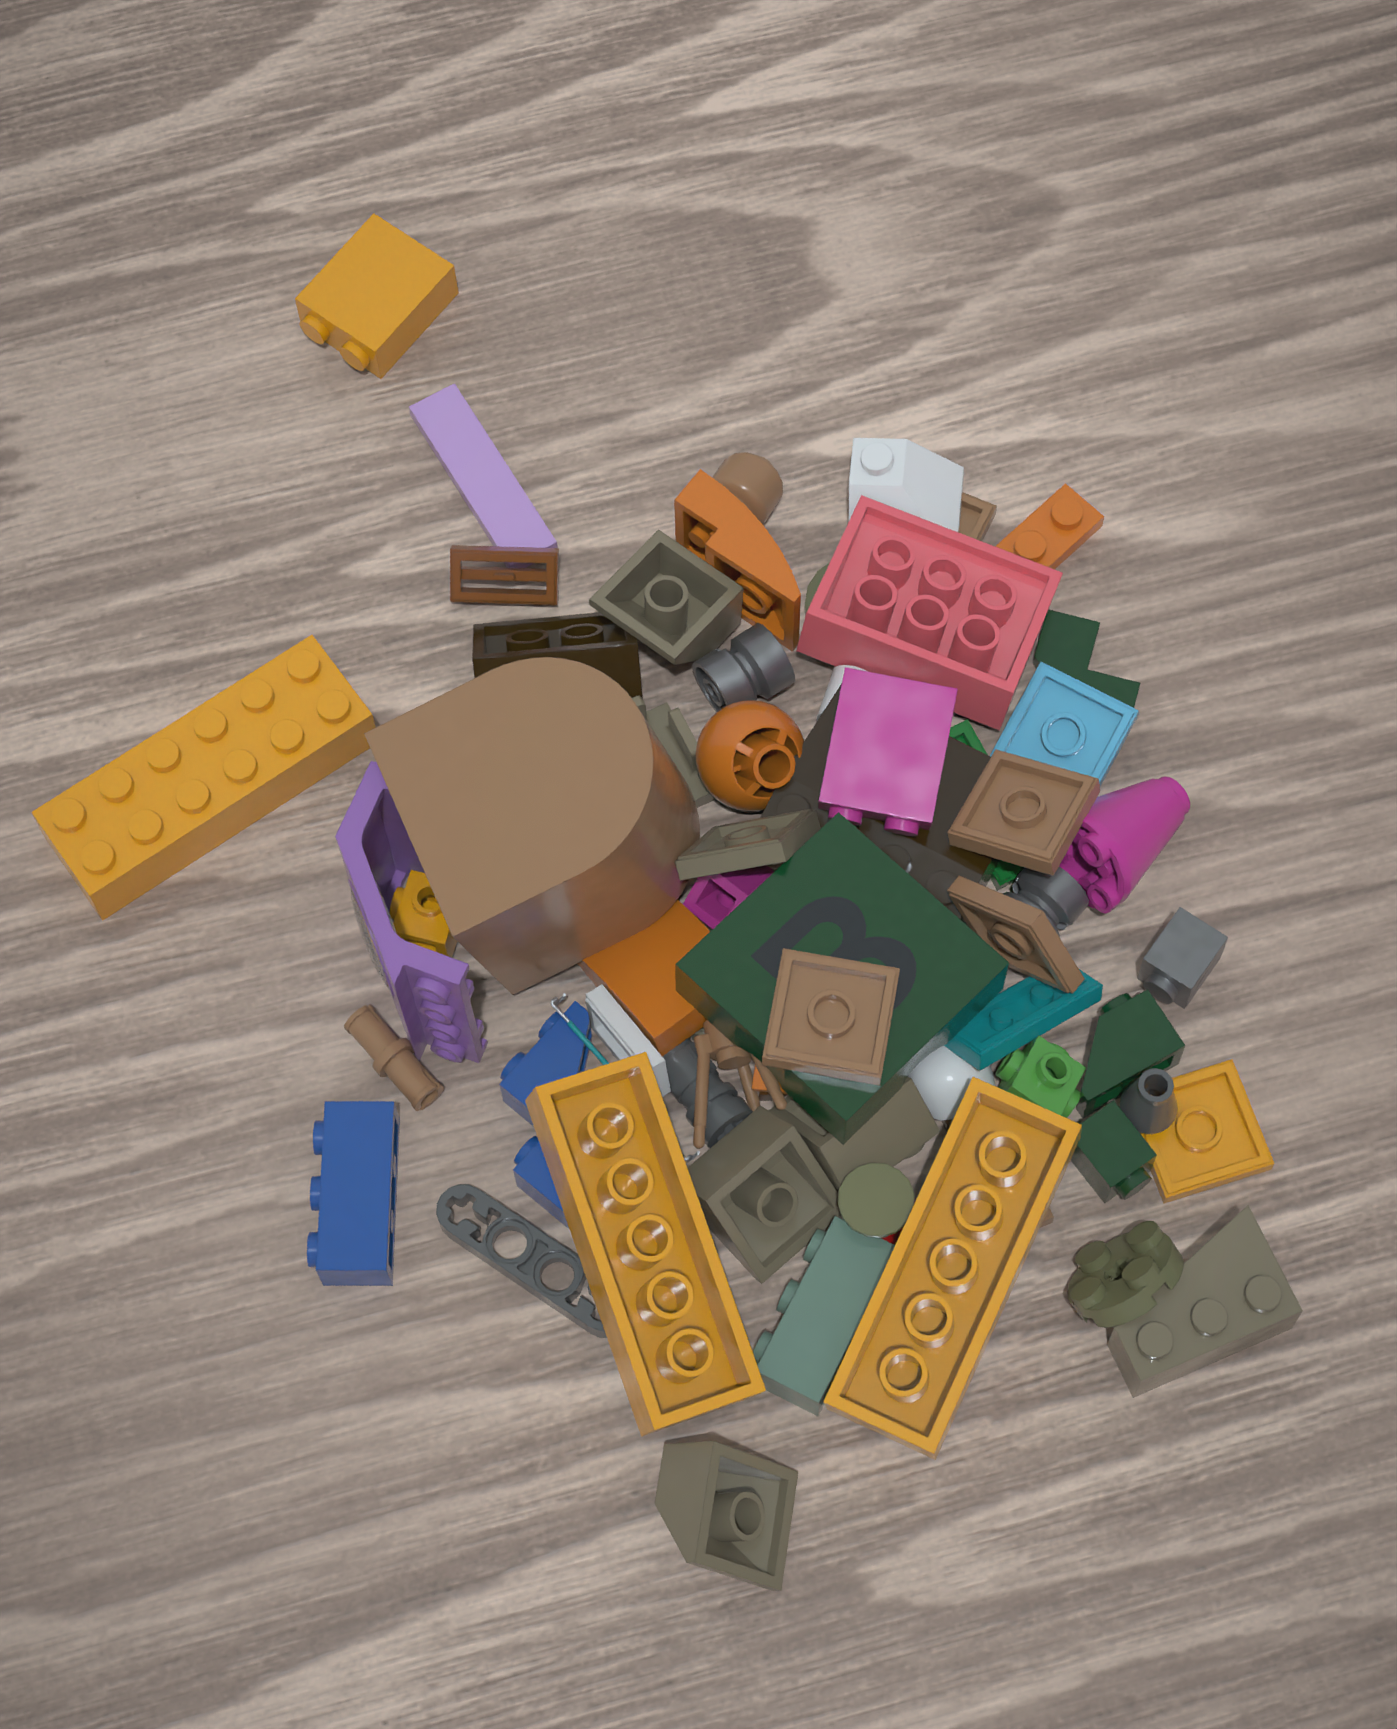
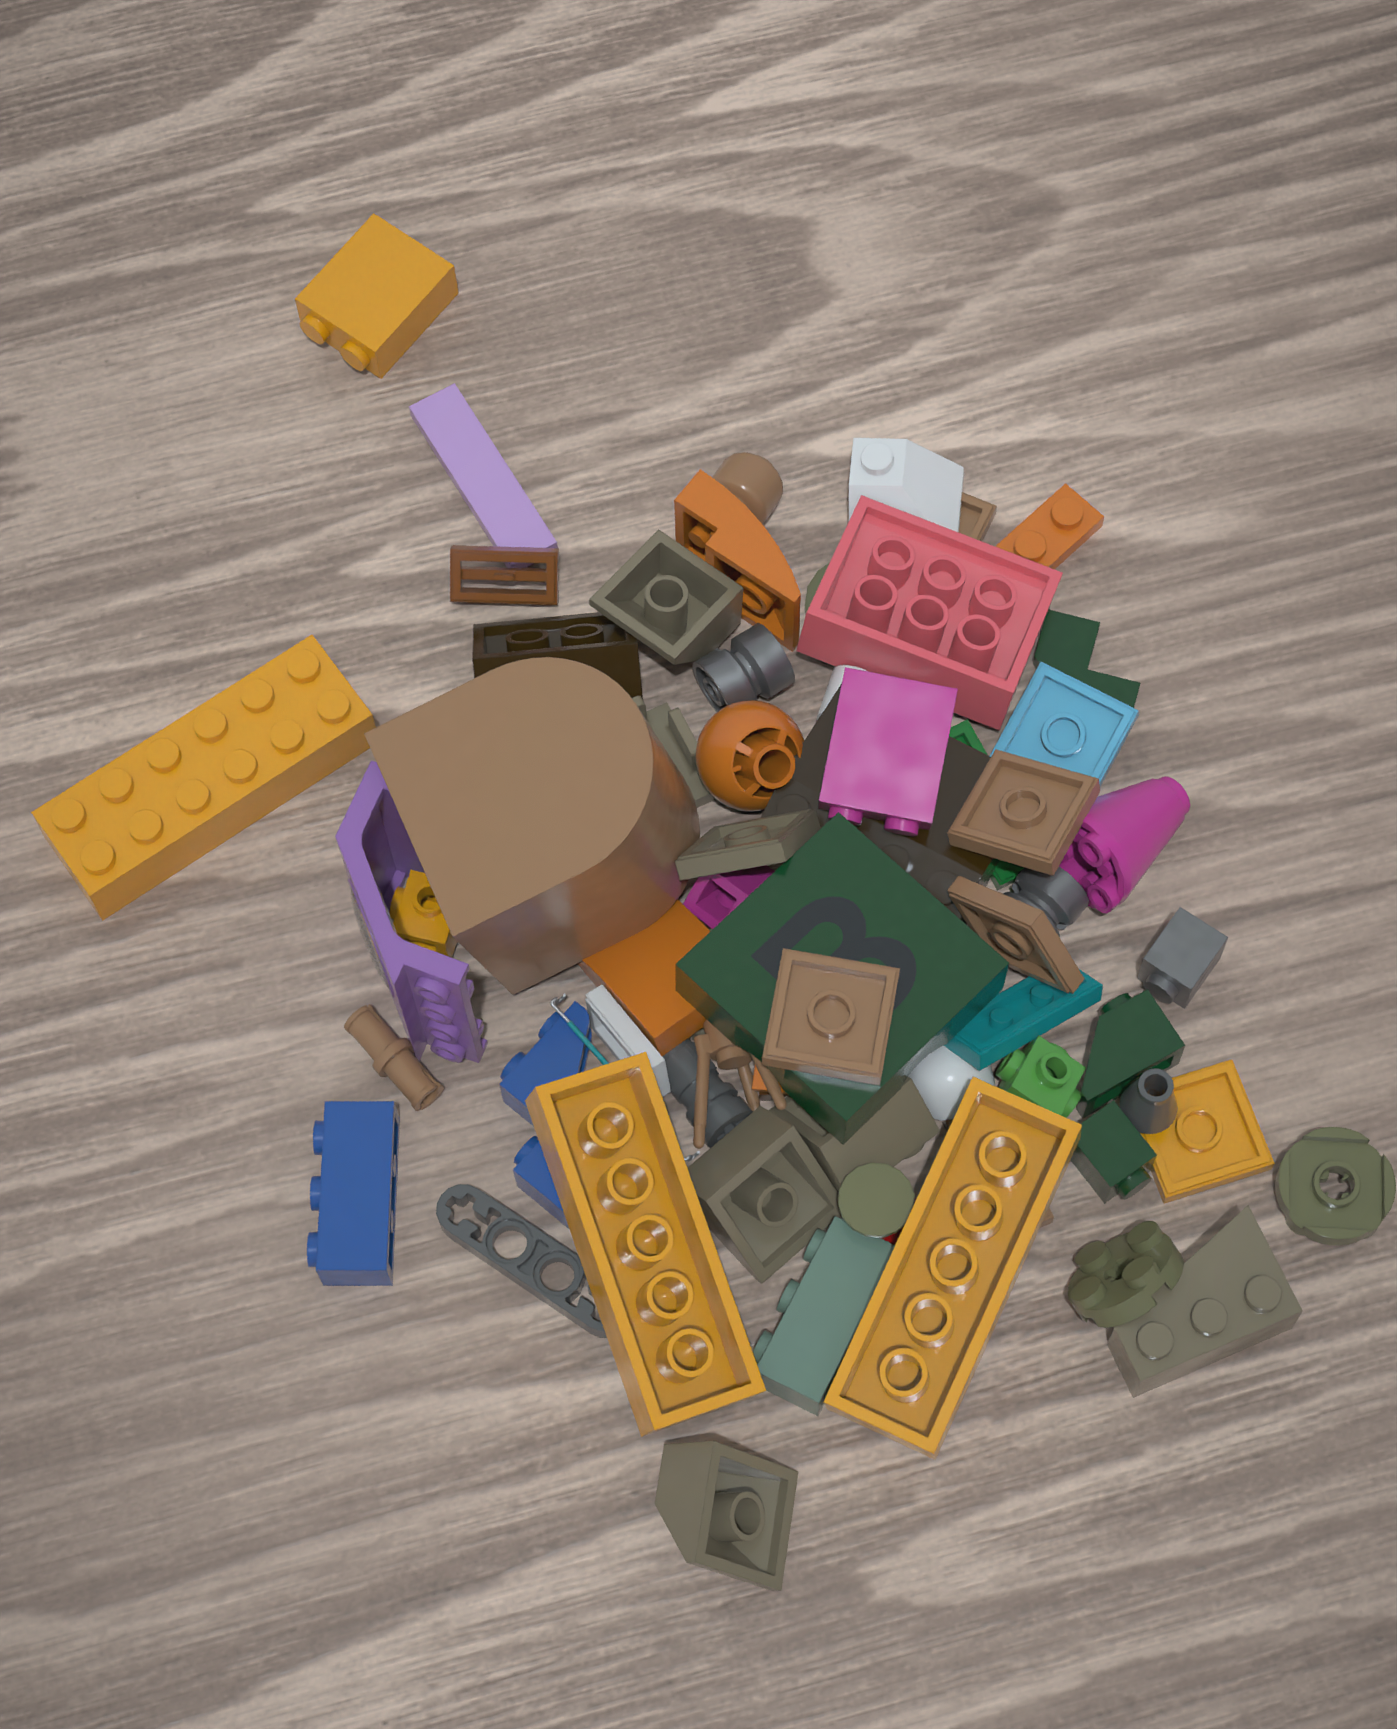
none -> olive plate [1275,1127,1396,1246]

